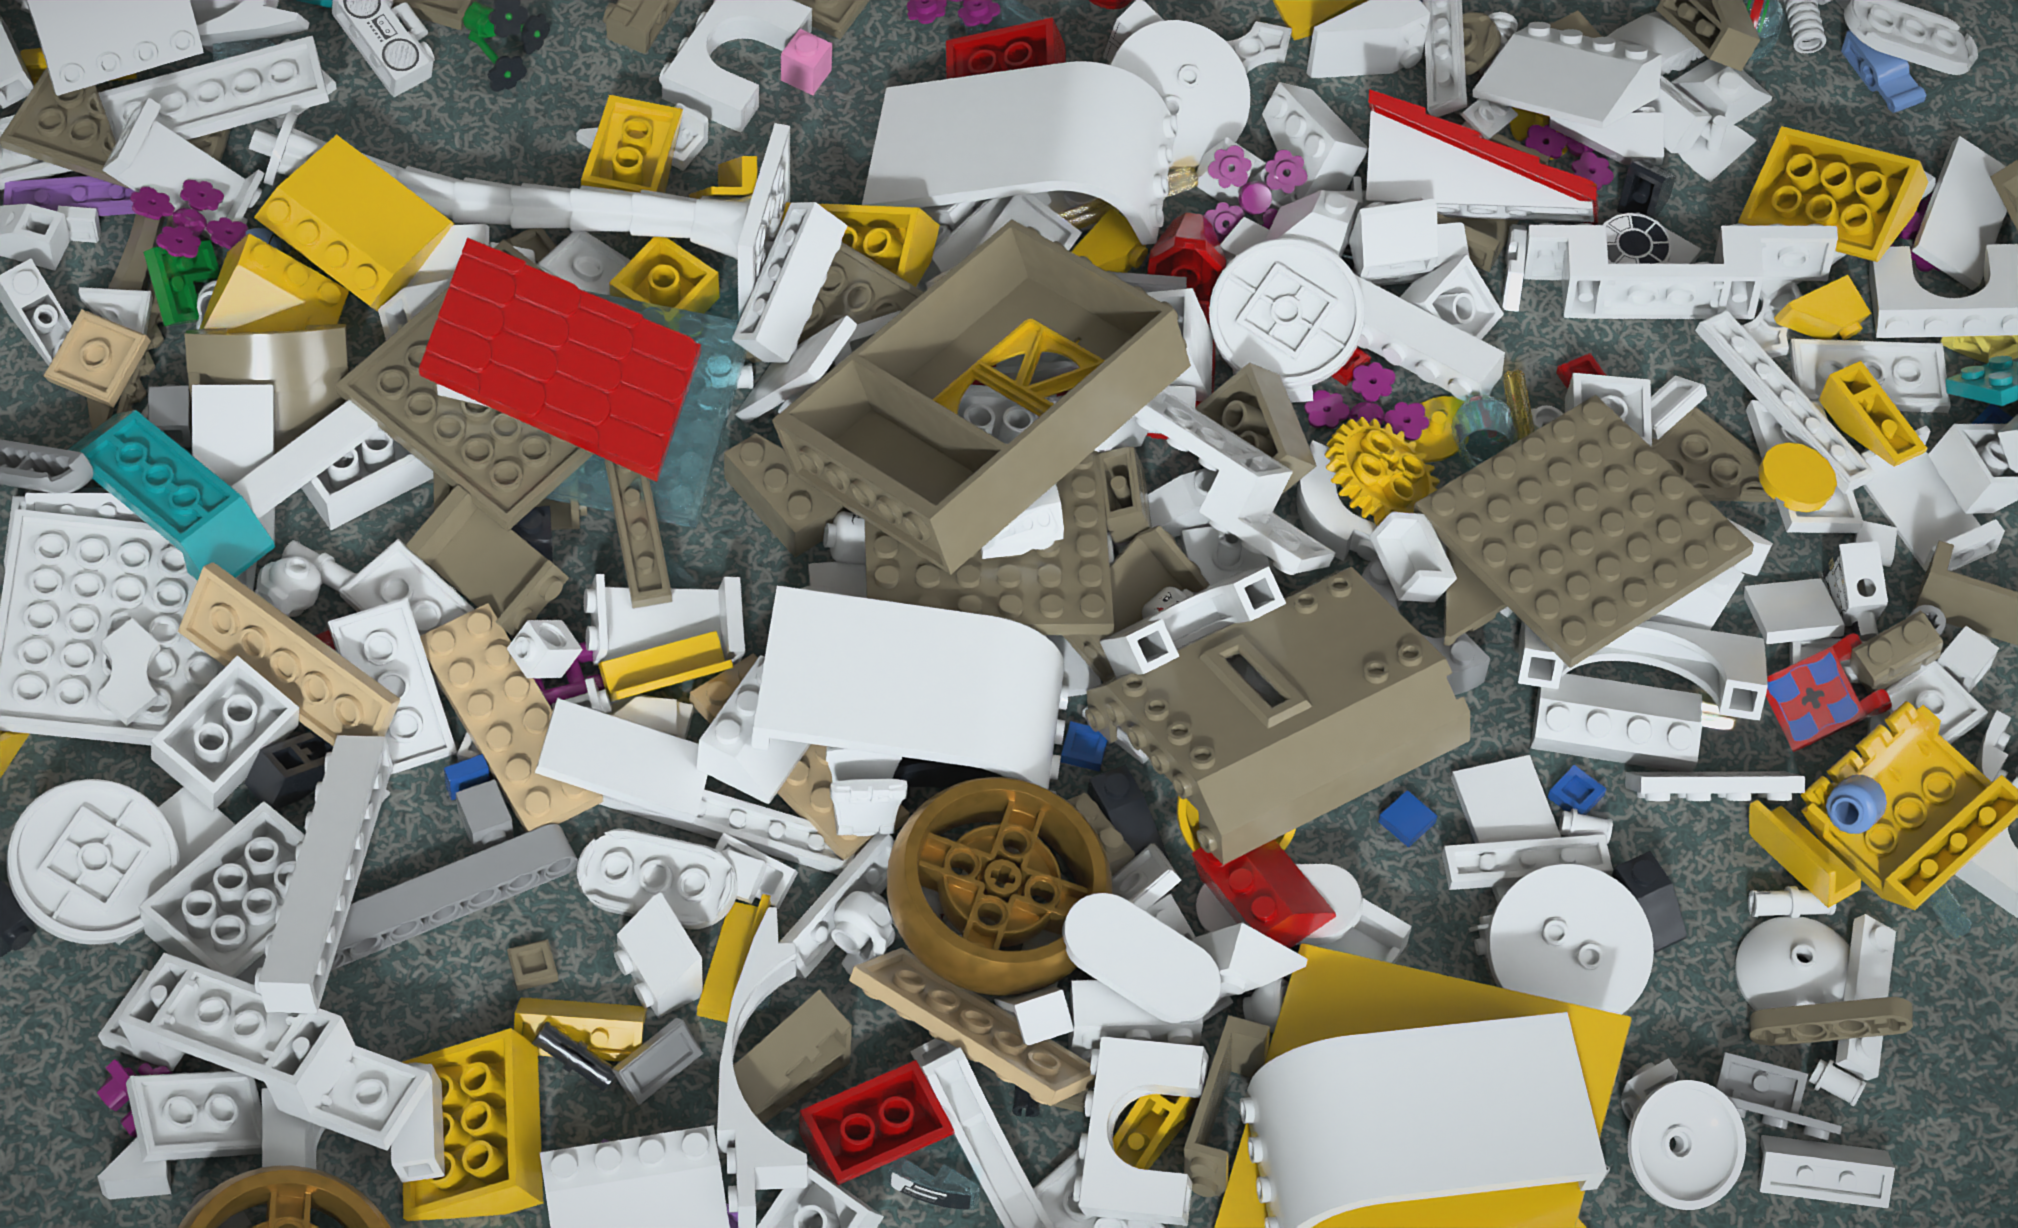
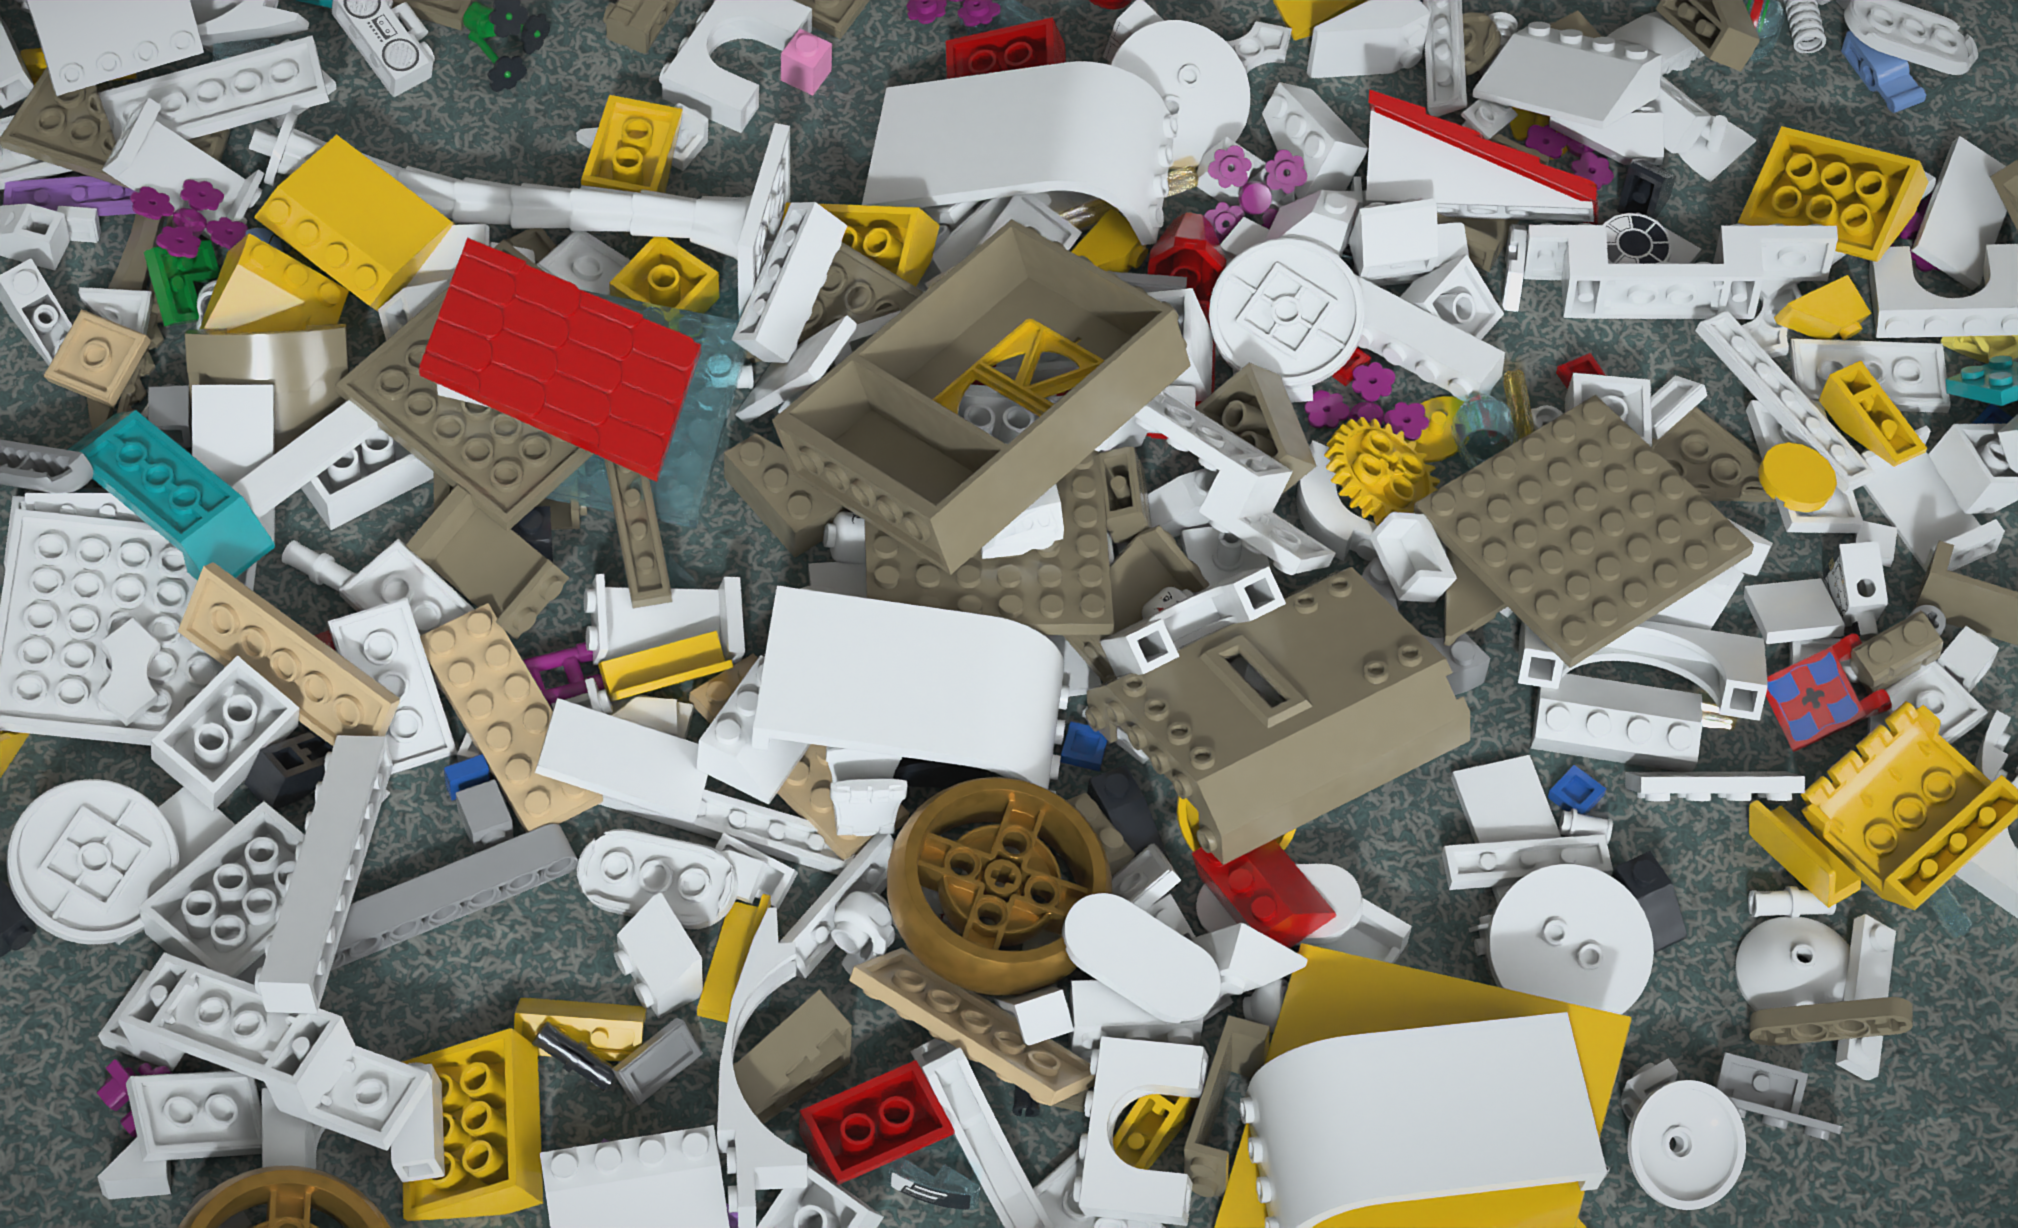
white head [255,556,321,617] -> none
white brick [507,620,583,678] -> none
dark tan tile [507,939,558,991] -> none
yellow panel [689,156,757,199] -> none
blue tile [1378,790,1437,848] -> none
white slope [1670,59,1772,129] -> none
white panel [1759,1135,1895,1208] -> none
white pin [1809,1059,1866,1106] -> none
medium blue head [1826,775,1887,834] -> none

